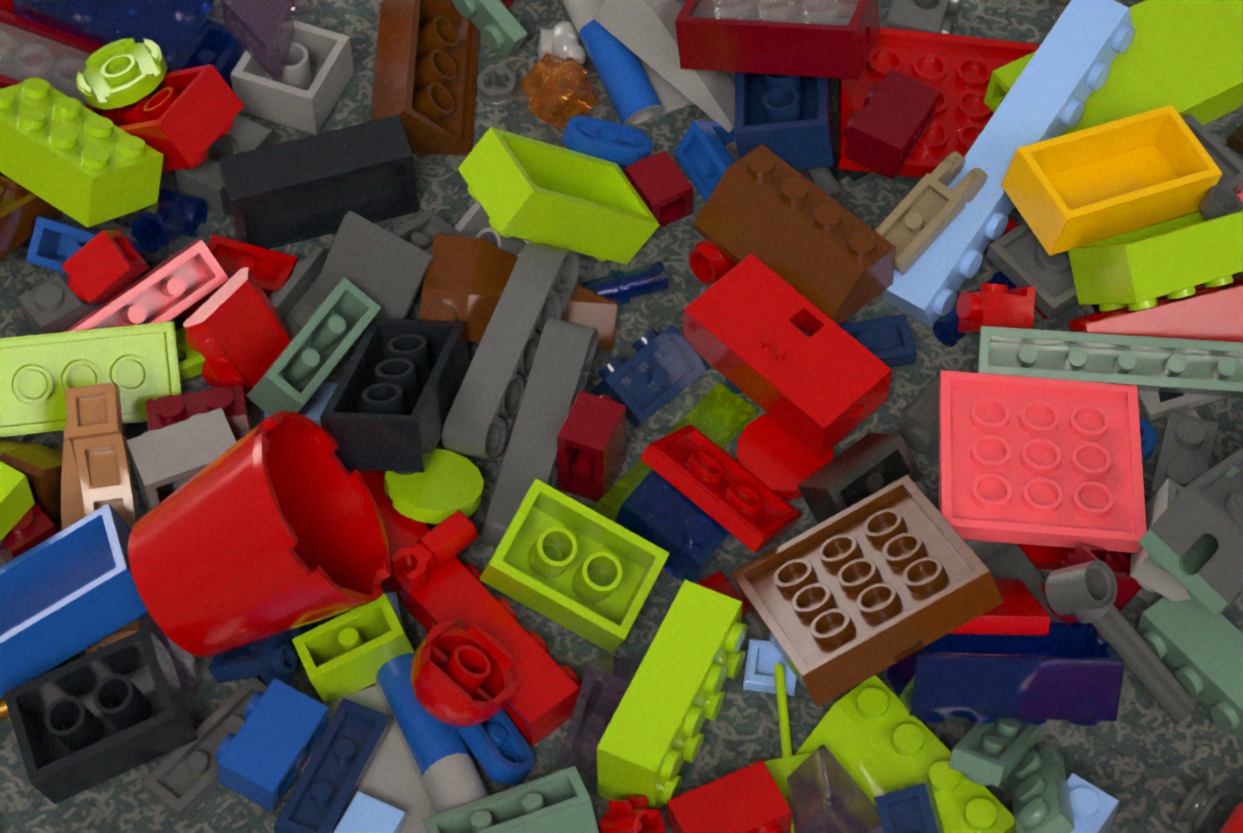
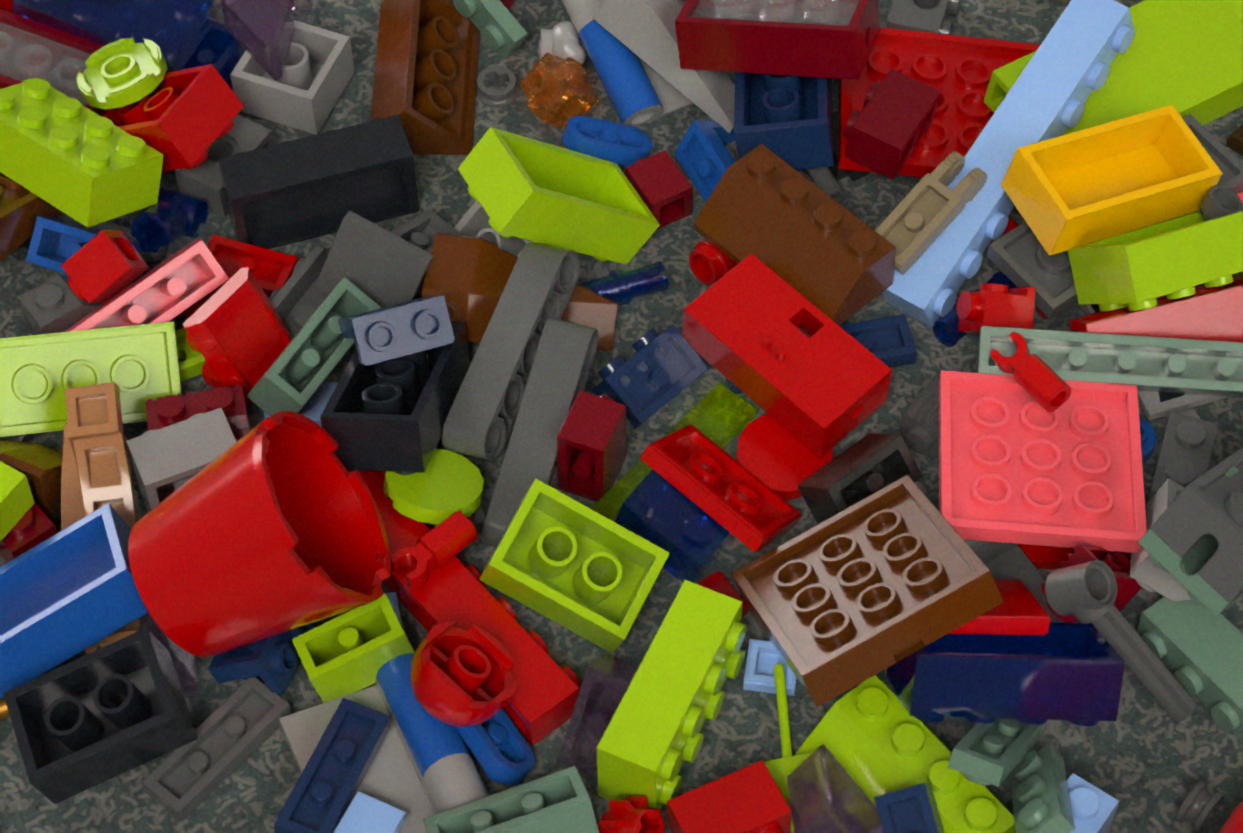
blue brick [215,678,329,813] -> none
none -> bracket [338,295,455,366]
none -> red bar [990,332,1071,412]

